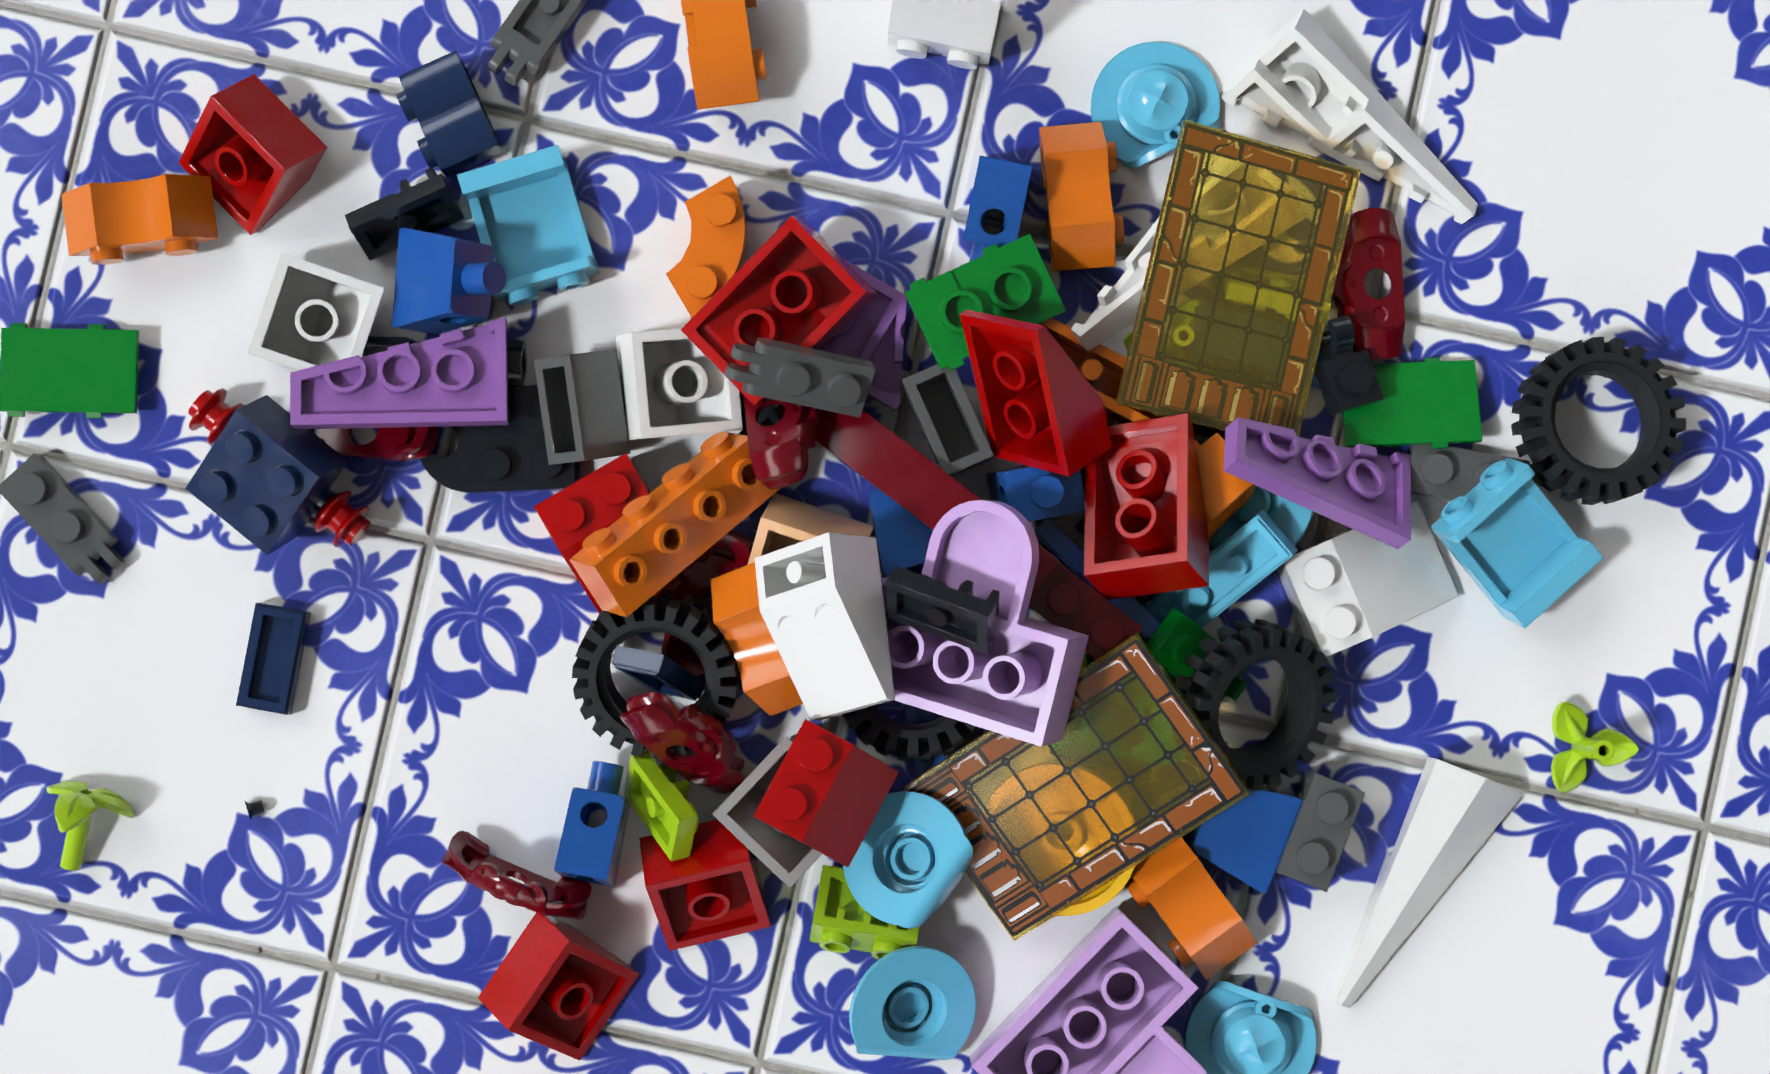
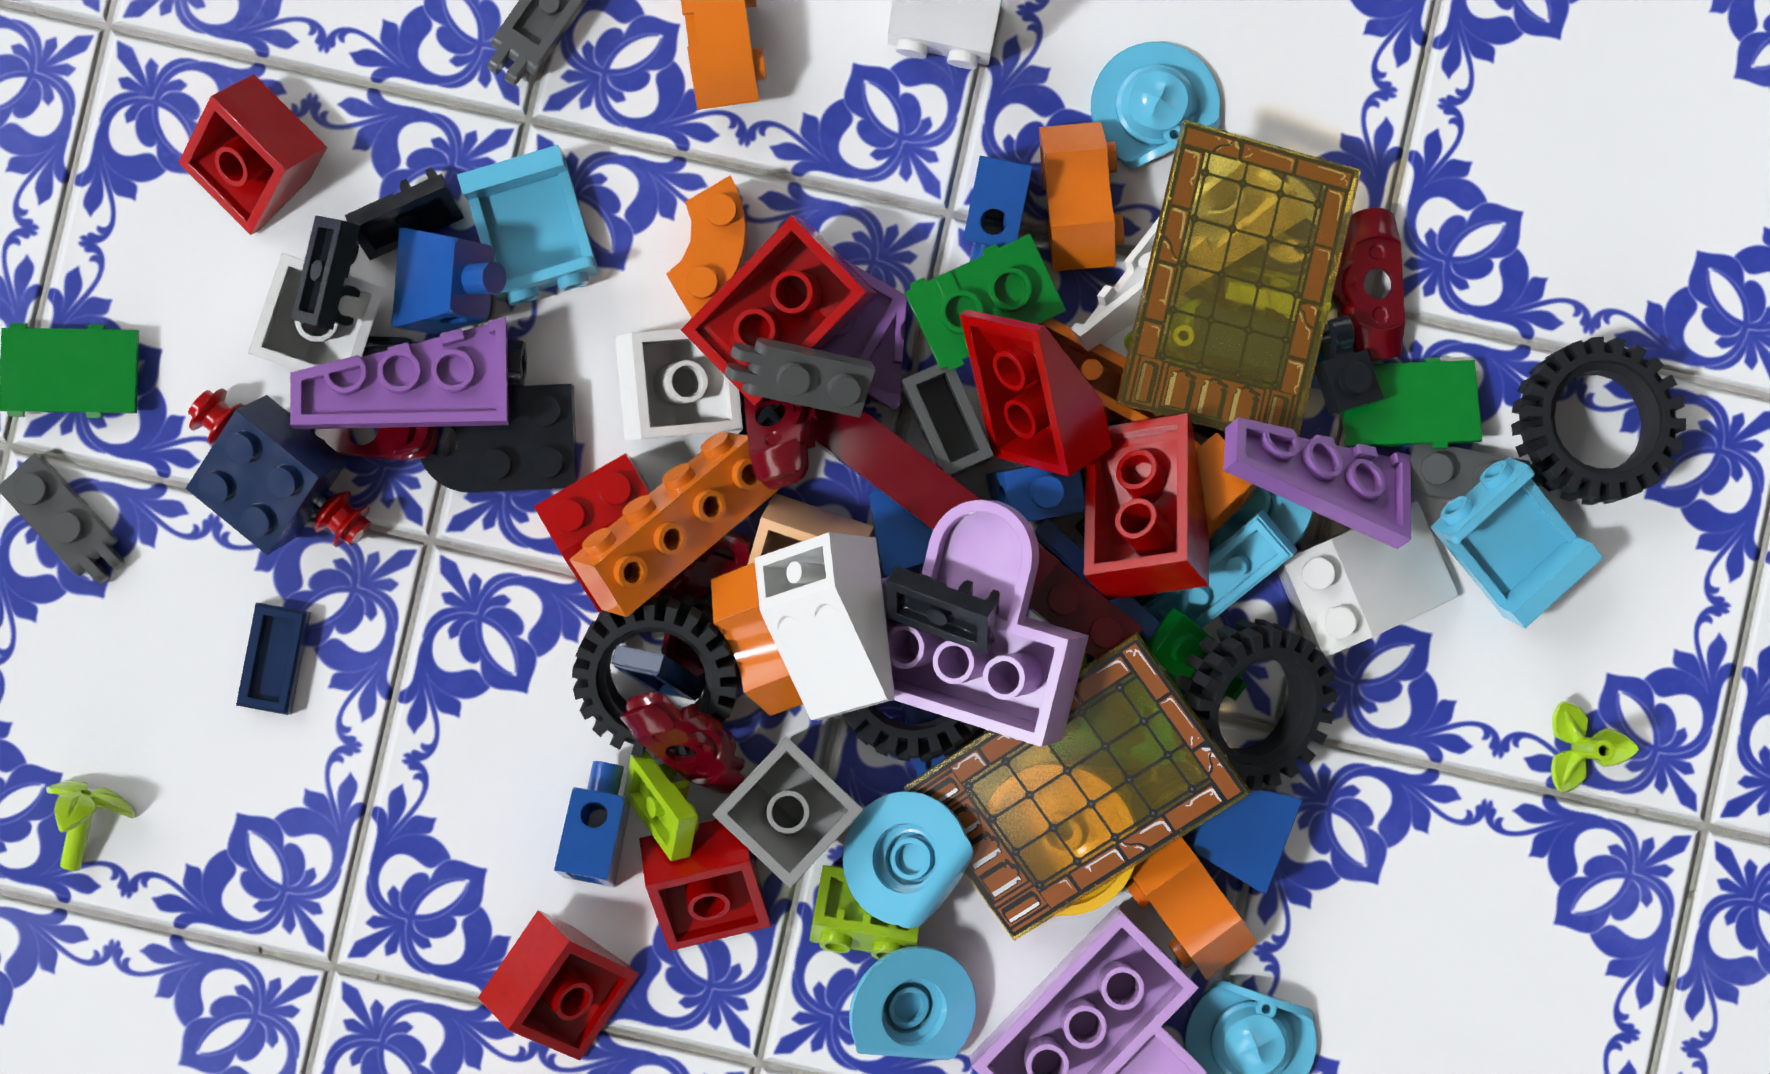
orange brick [61,174,218,265] -> none
black piece [245,800,265,820] -> none
dark blue brick [396,51,504,178] -> none
dark red piece [441,831,592,920] -> none
dark grey piece [534,349,630,465] -> none
red slope [753,719,899,868] -> none
white wedge [1221,9,1478,224] -> none
dark grey piece [1275,770,1365,892] -> none
white wedge [1332,757,1522,1008] -> none
none -> black plate [291,215,361,330]

